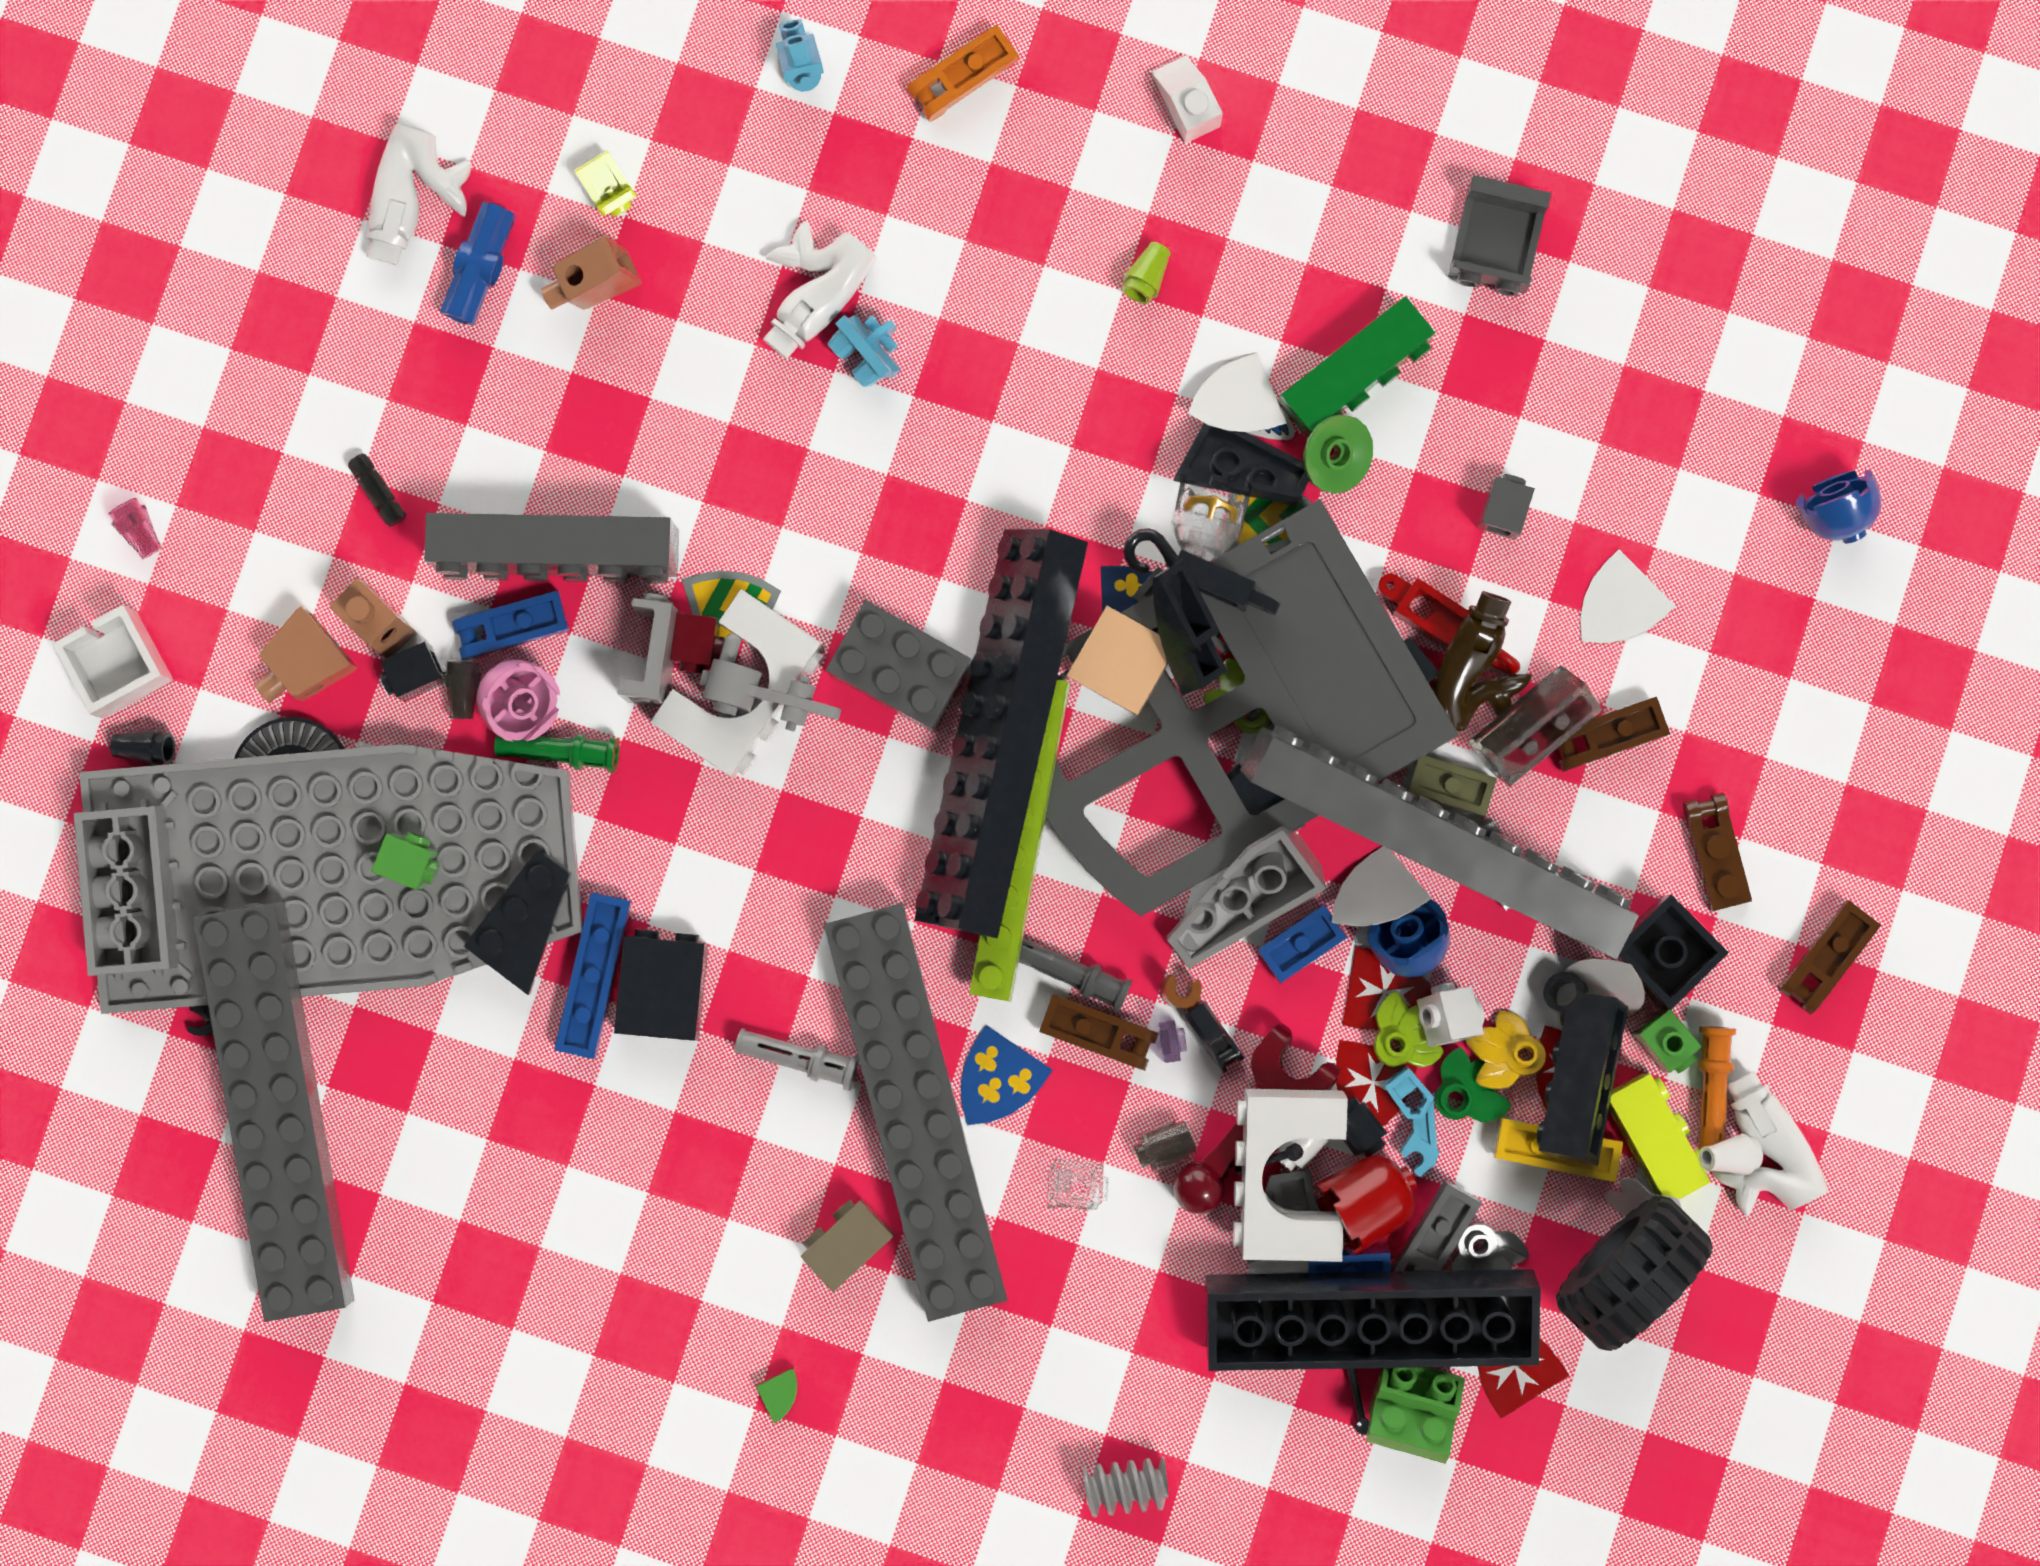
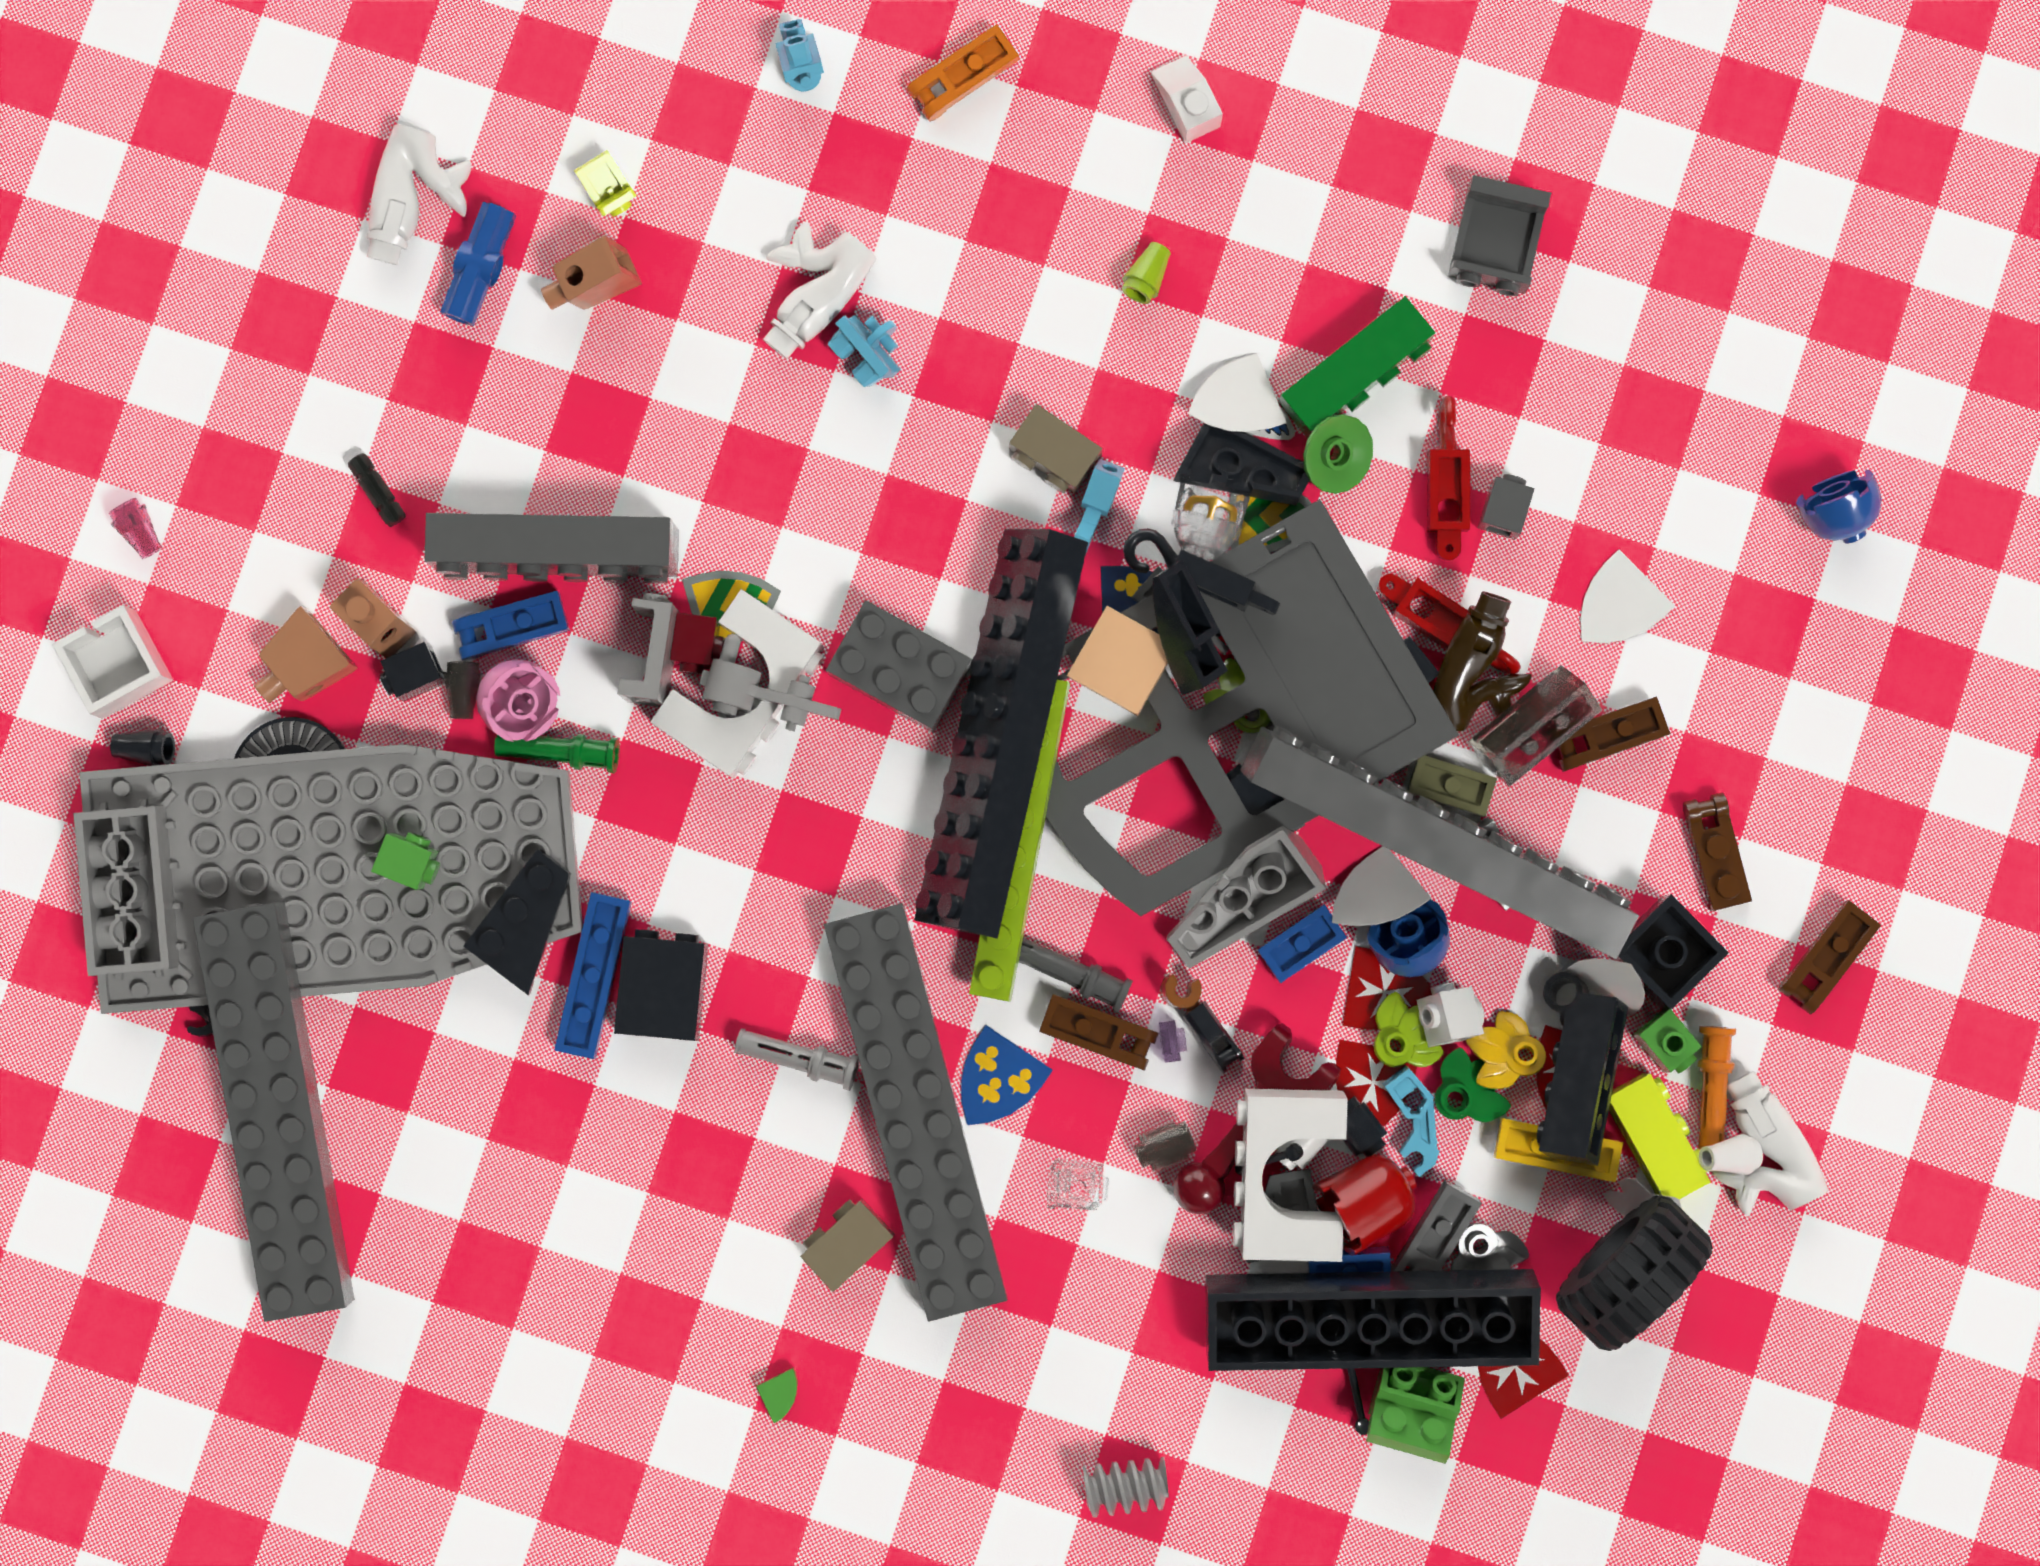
none -> dark tan brick [1009,404,1103,494]
none -> medium azure piece [1074,458,1125,556]
none -> red piece [1427,396,1470,561]

